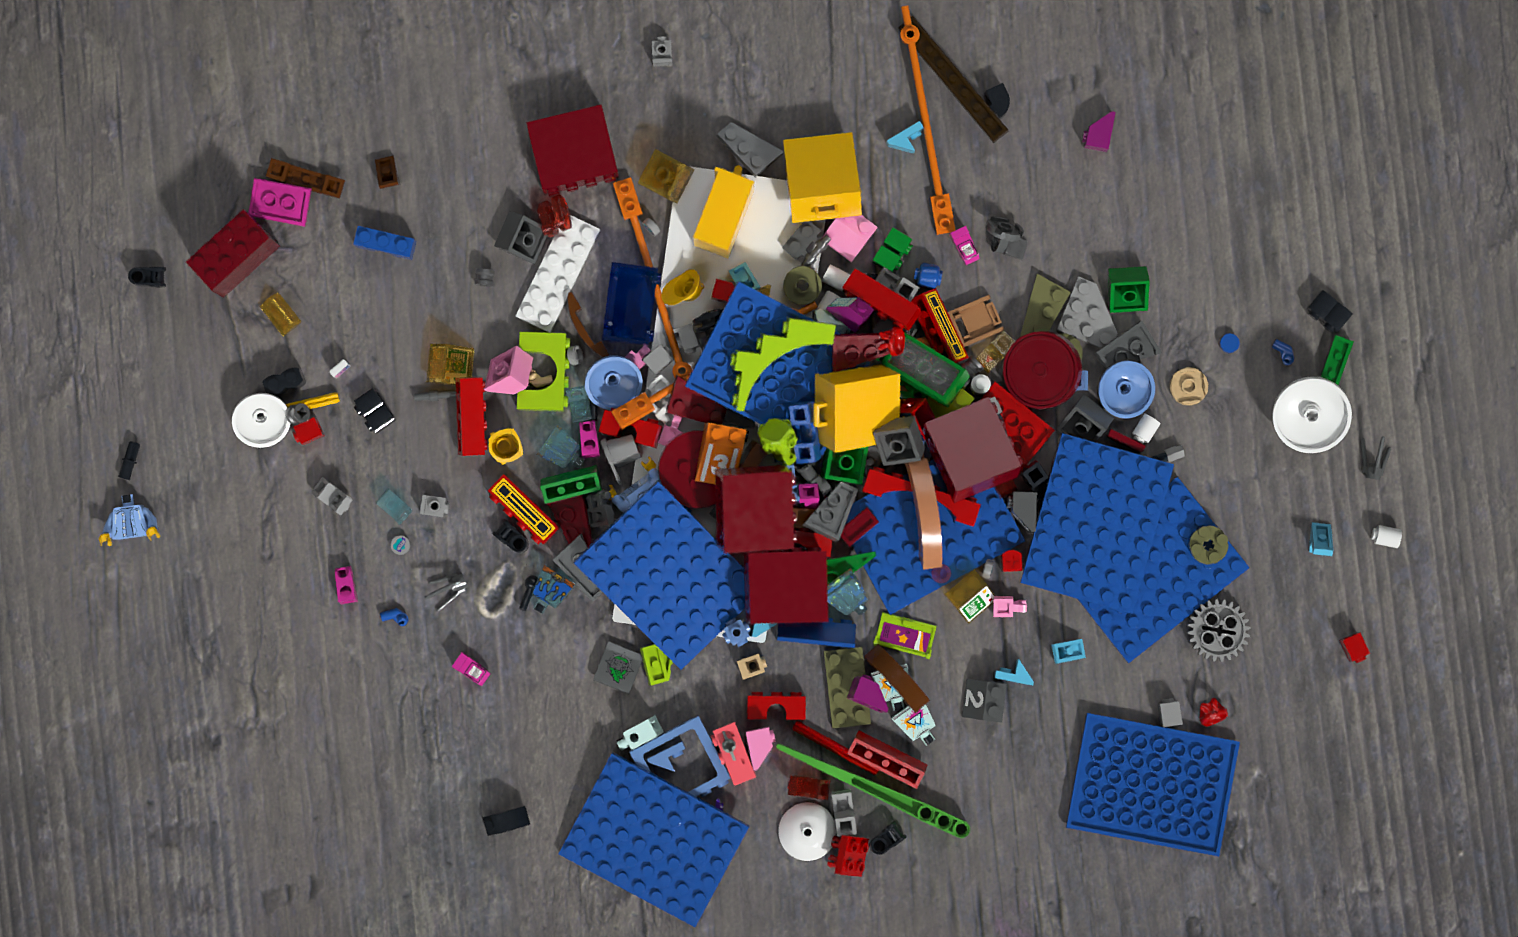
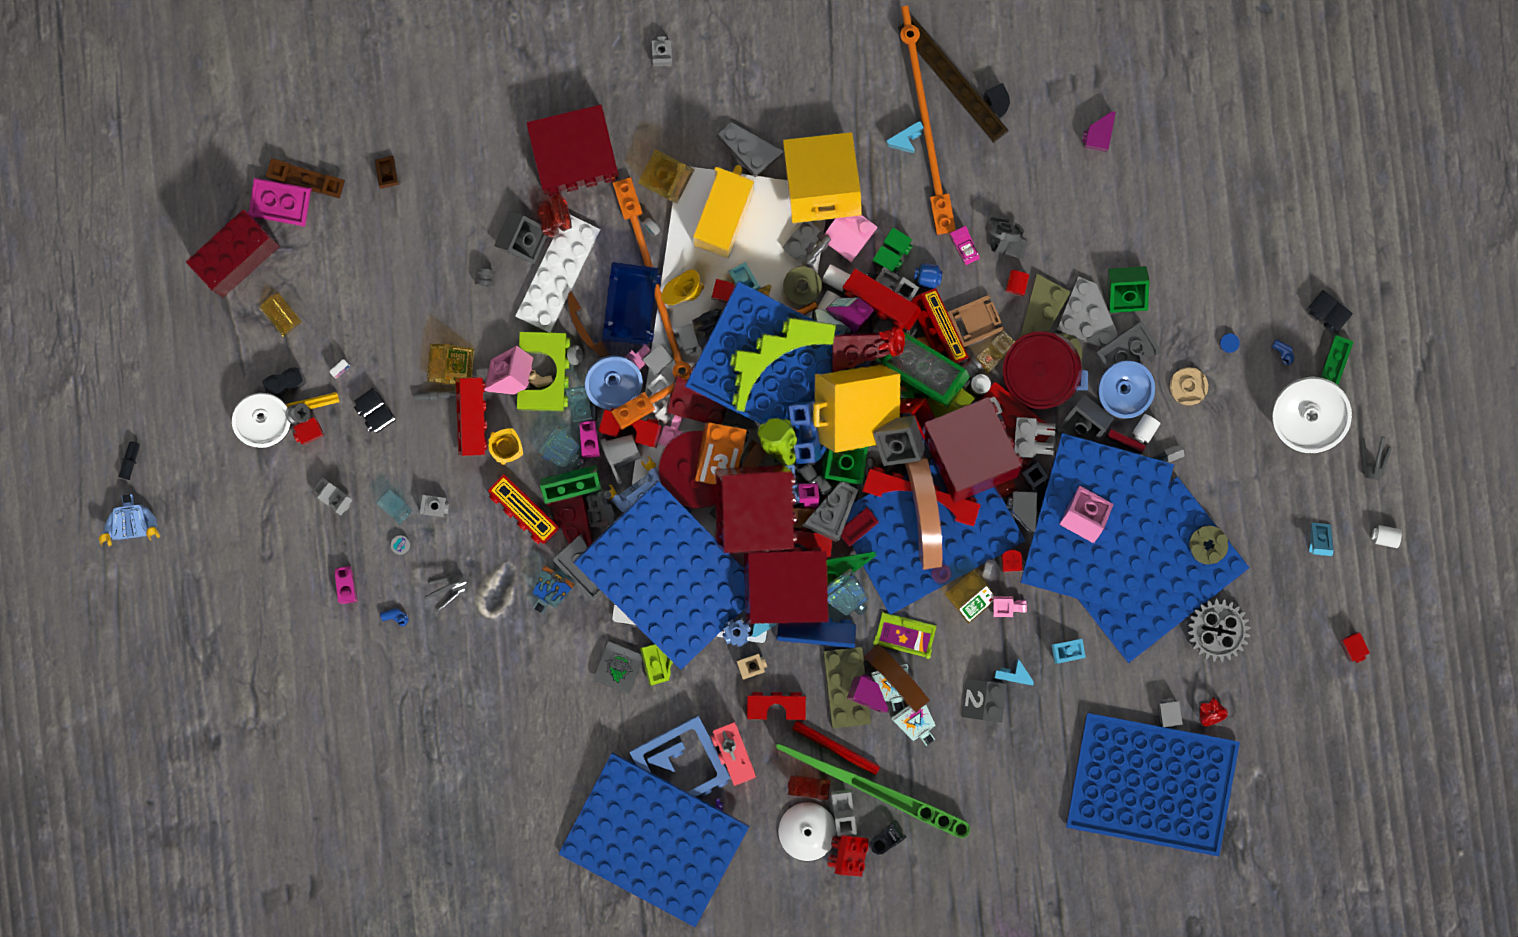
black piece [128,267,166,288] -> none
blue arch [353,226,417,260] -> none
dark pink leg [452,652,491,686] -> none
black brick [483,806,530,836] -> none
black piece [492,519,529,553] -> none
black bar [519,576,539,611] -> none
light aqua torso [616,715,664,750] -> none
bright pink slope [746,726,776,771] -> none
red brick [847,730,928,789] -> none
none -> red piece [1005,270,1029,296]
none -> light grey brick [1014,417,1055,458]
none -> bright pink slope [1060,486,1114,543]

